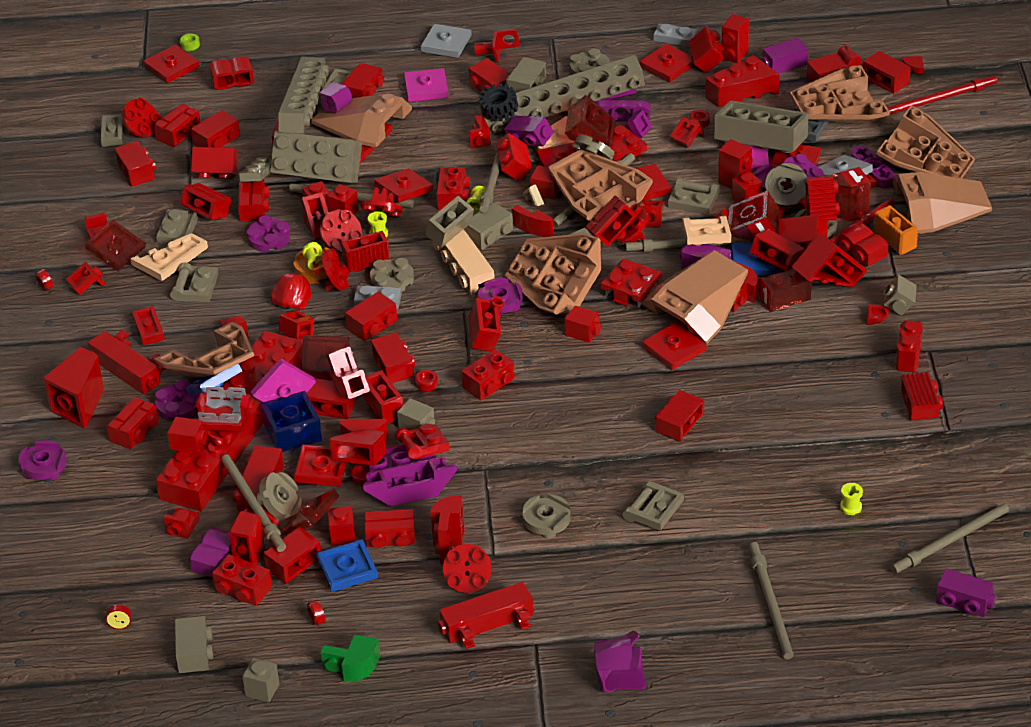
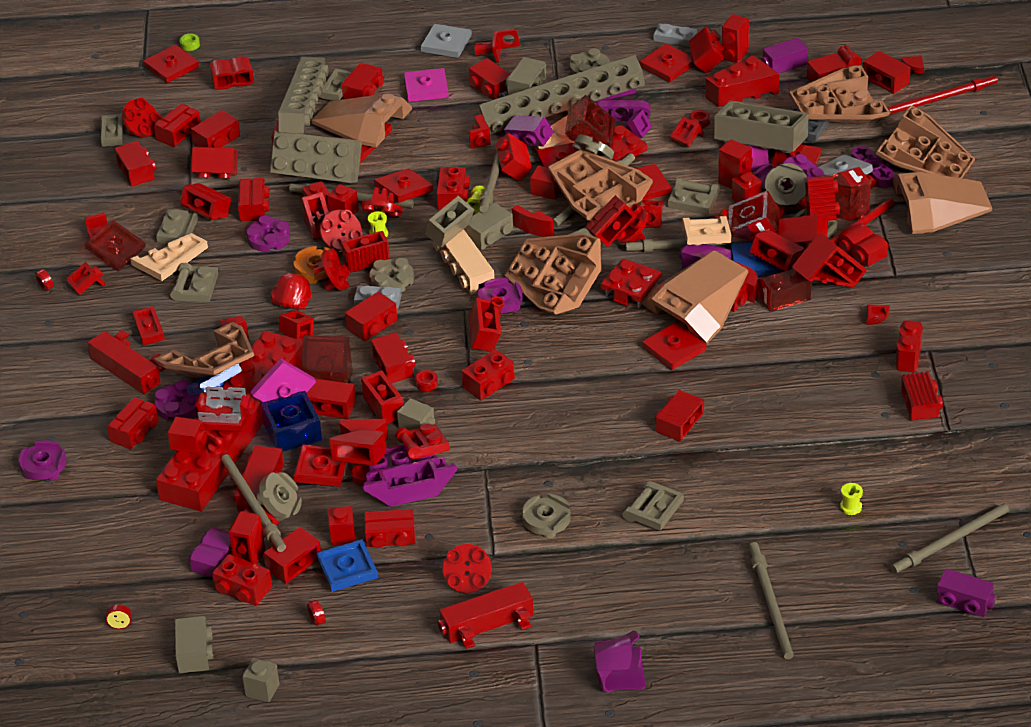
red slope [43,347,104,429] -> none
red bracket [163,508,200,539] -> none
dark tan plate [239,157,271,182] -> none
clear red plate [281,489,340,536] -> none
neon yellow bush [302,242,322,270] -> none
magenta piece [320,82,352,114] -> none
green brick [321,635,380,682] -> none
brick [326,346,370,399] -> none
red brick [430,495,465,564] -> none
black tyre [479,83,518,122] -> none
tan tile [523,184,544,207] -> none
red brick [565,306,601,343] -> none
orange brick [874,205,919,255] -> none
dark tan brick [883,274,916,316] -> none

